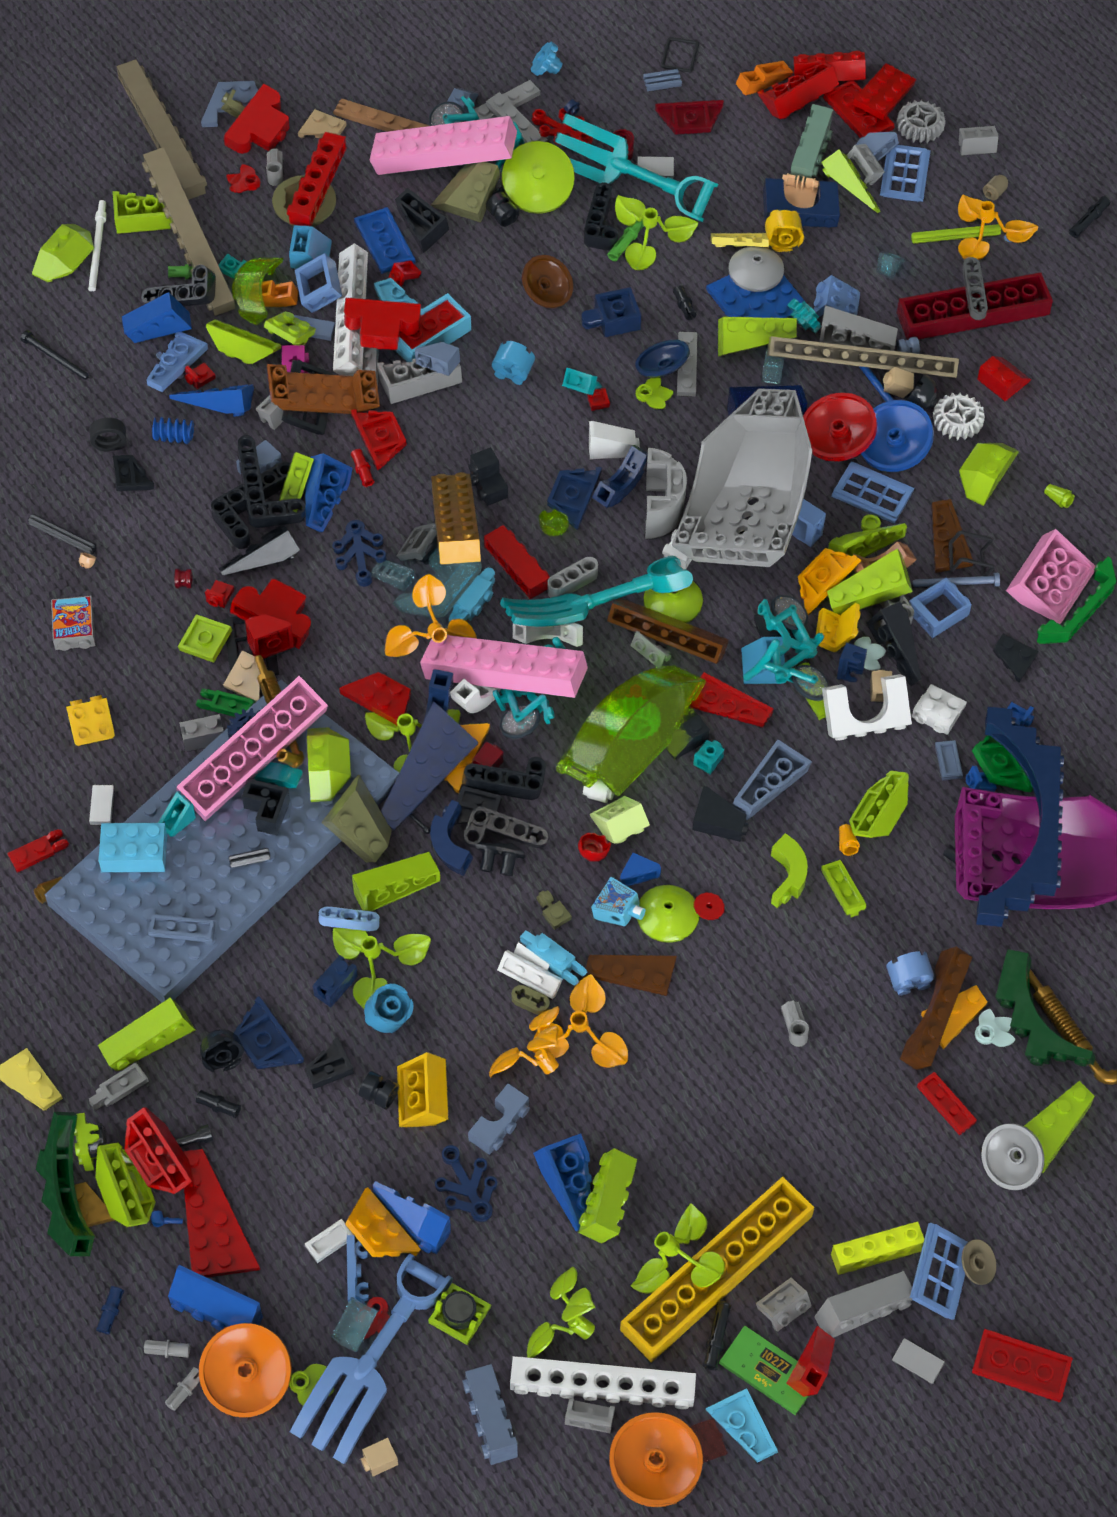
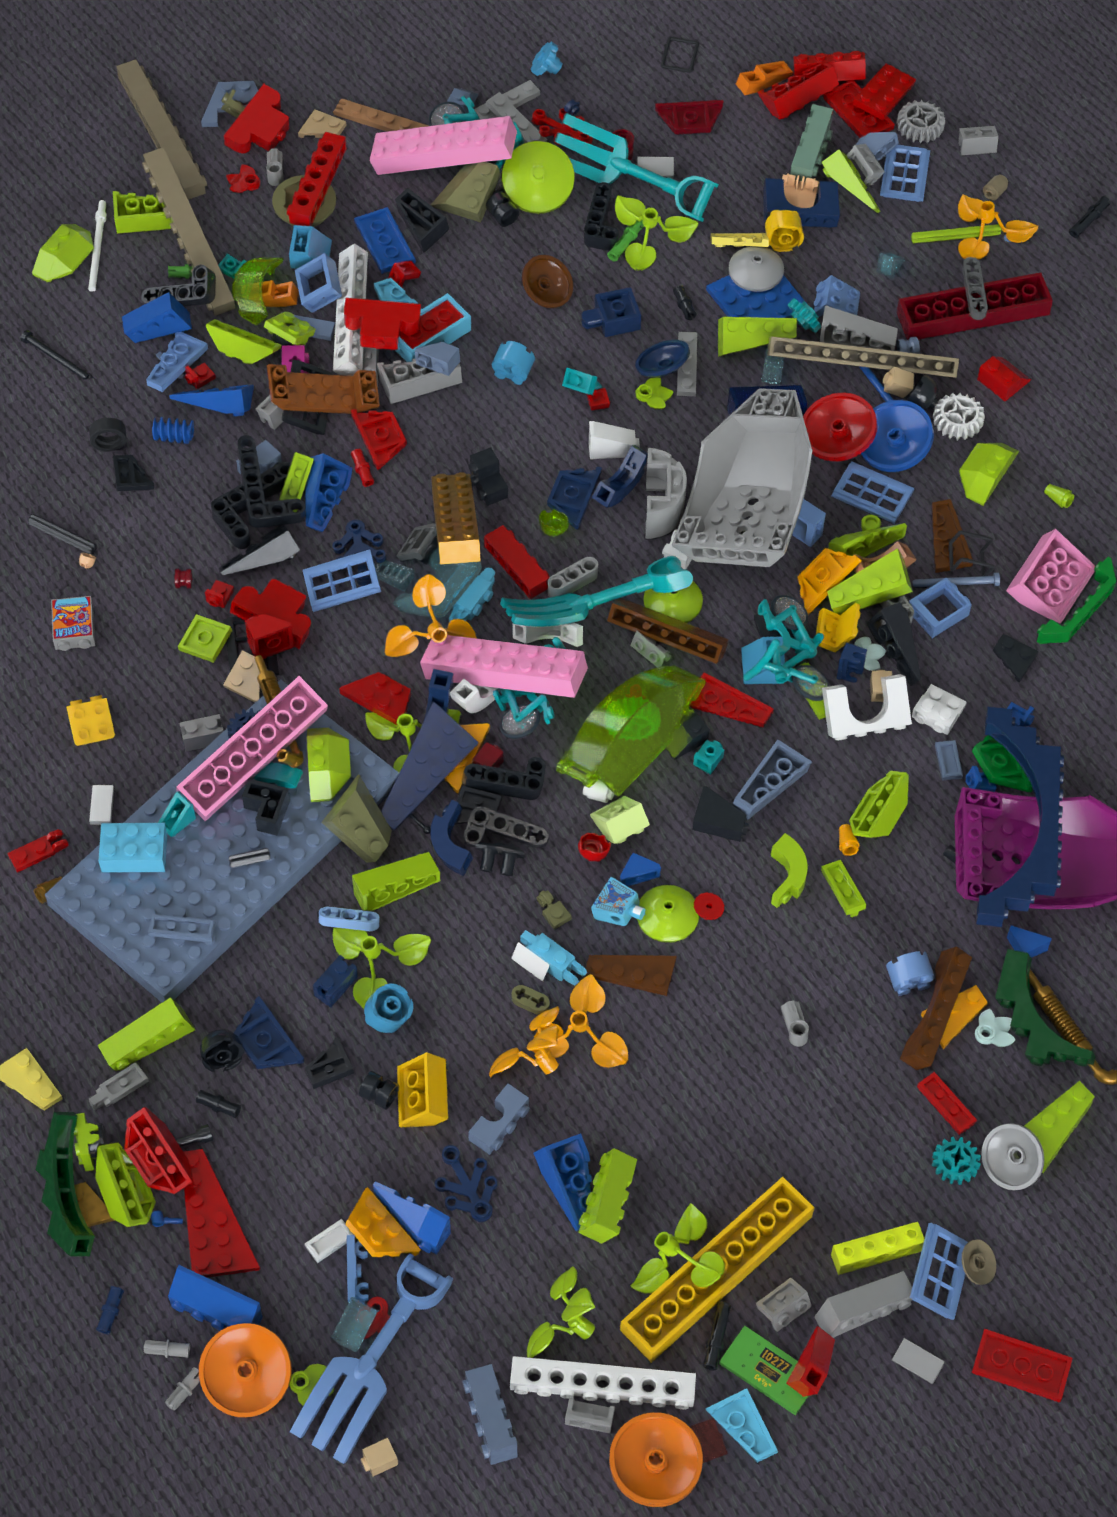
green hinge [196,688,255,717] -> none
piece [428,1283,491,1345] -> none
white tile [497,950,563,999] -> none
sand blue tile [643,69,682,91] -> none
none -> medium blue piece [303,550,381,612]
none -> teal gear [932,1136,981,1185]
none -> blue slope [1007,926,1052,958]

